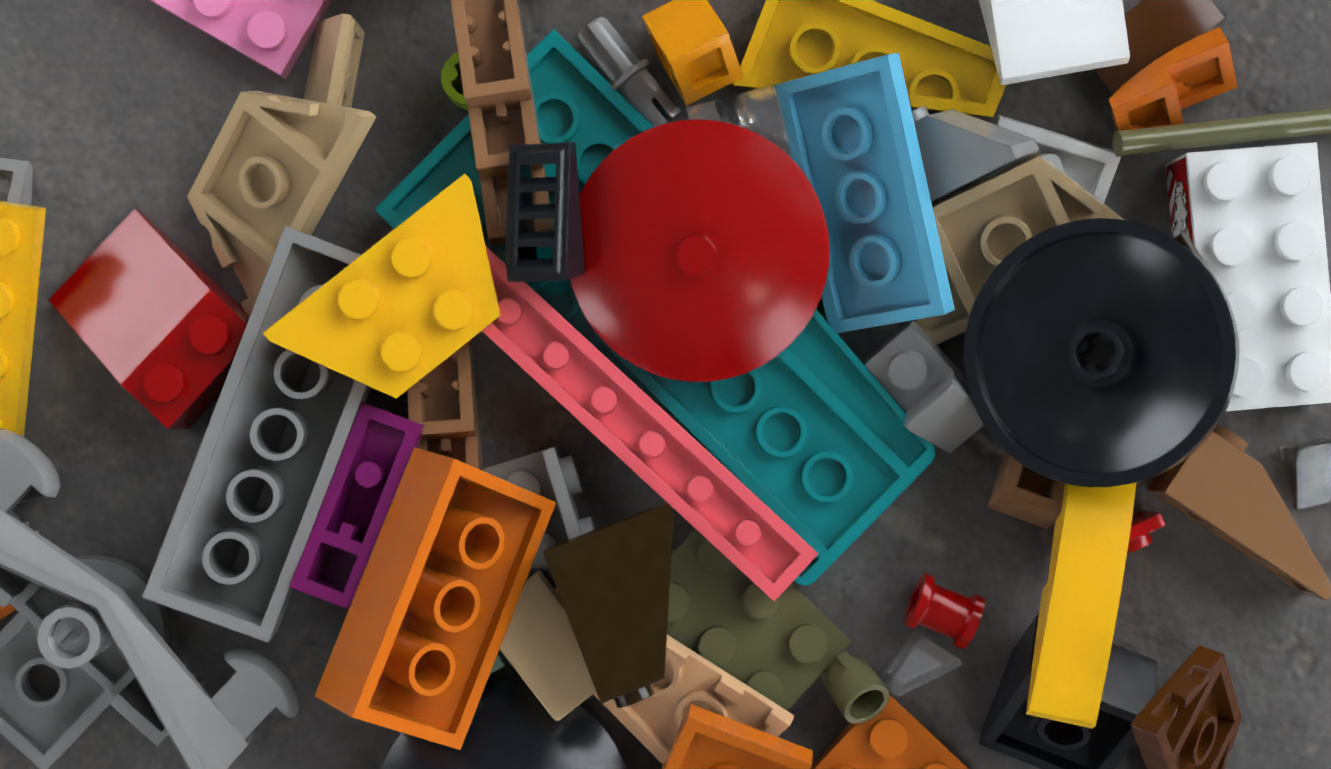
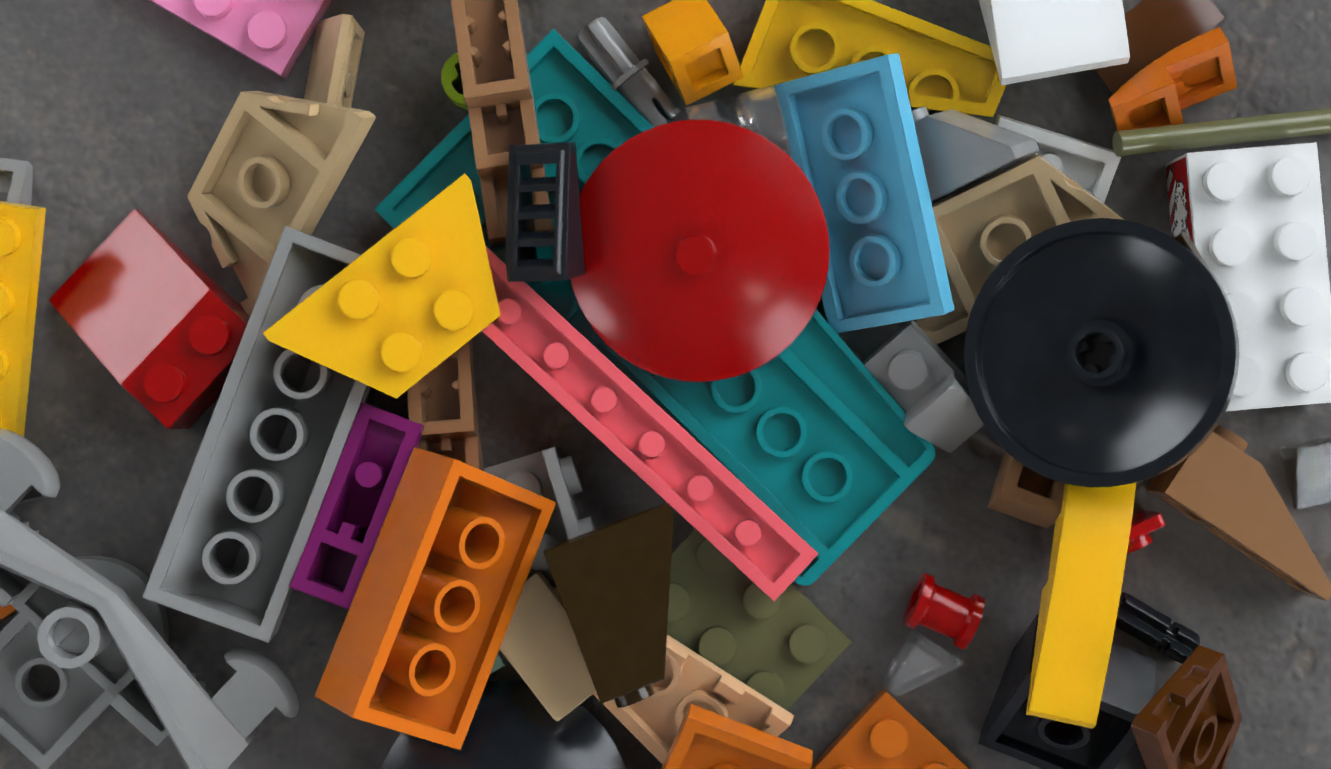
olive hose [820,651,890,724] -> none
none -> black axle [1115,592,1200,664]

